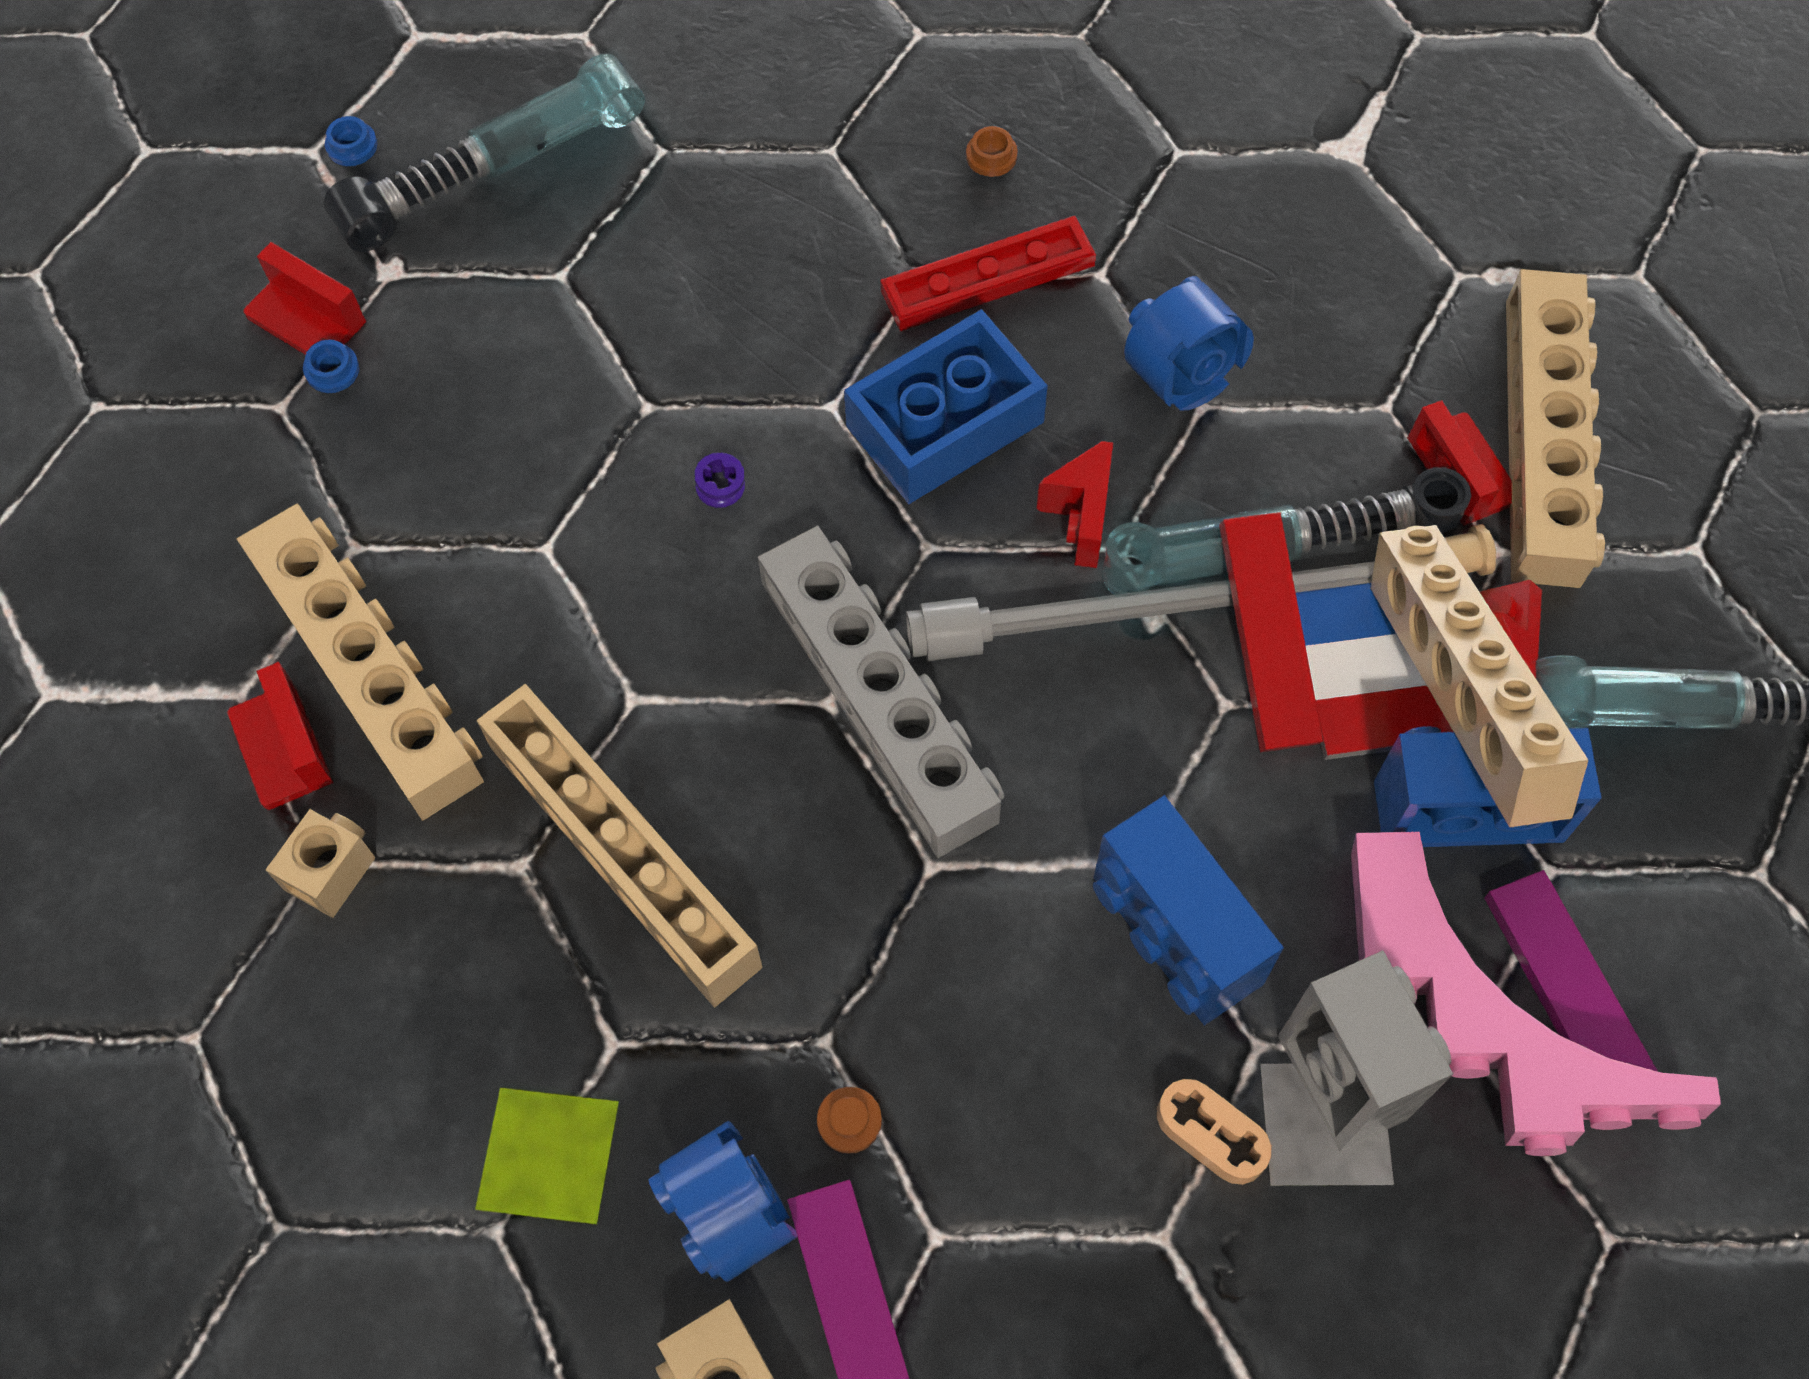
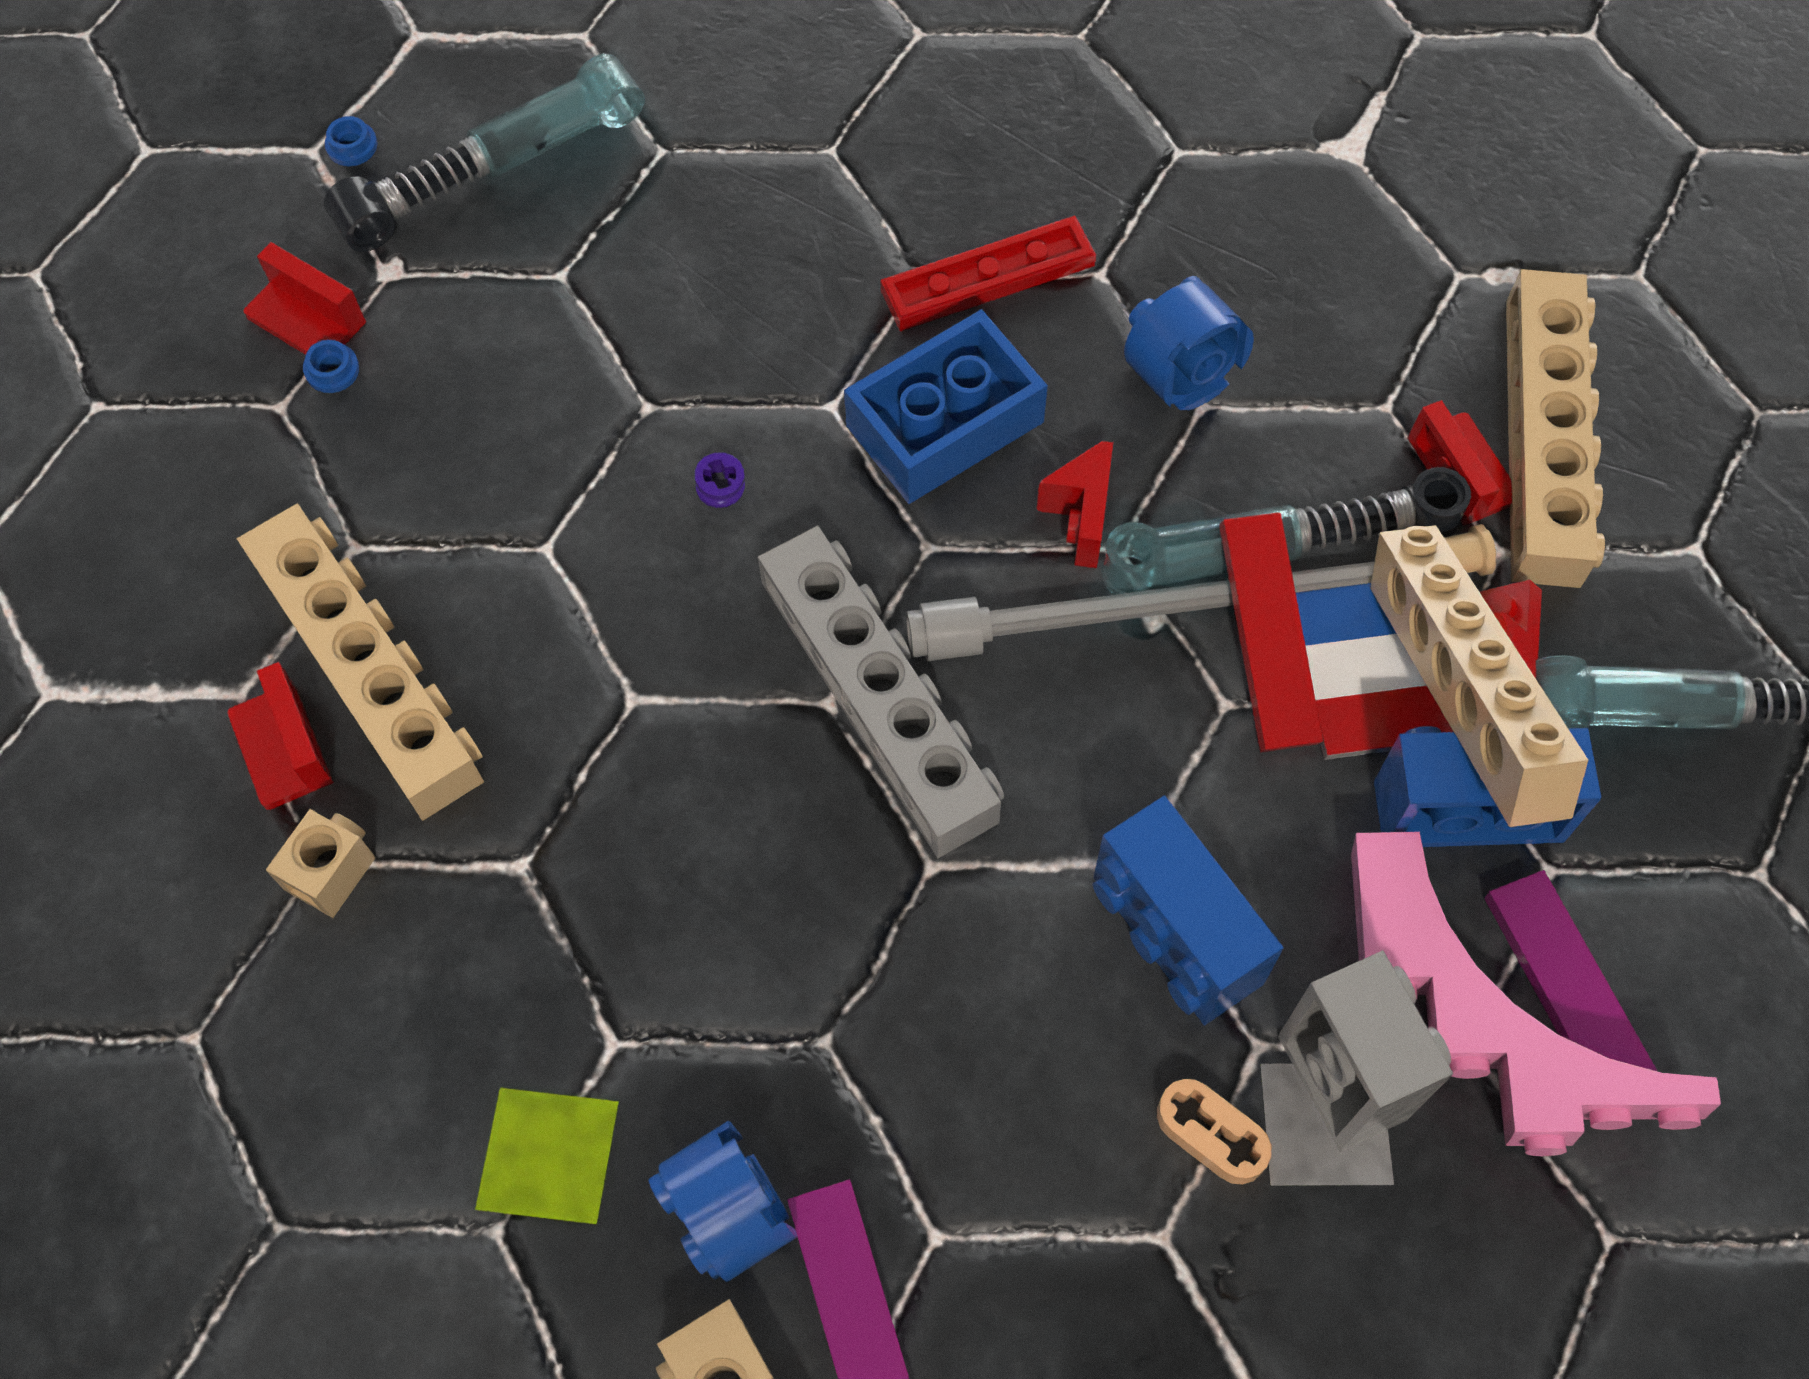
tan brick [476,684,763,1008] -> none
dark orange plate [817,1087,882,1153] -> none
dark orange plate [966,126,1018,177] -> none

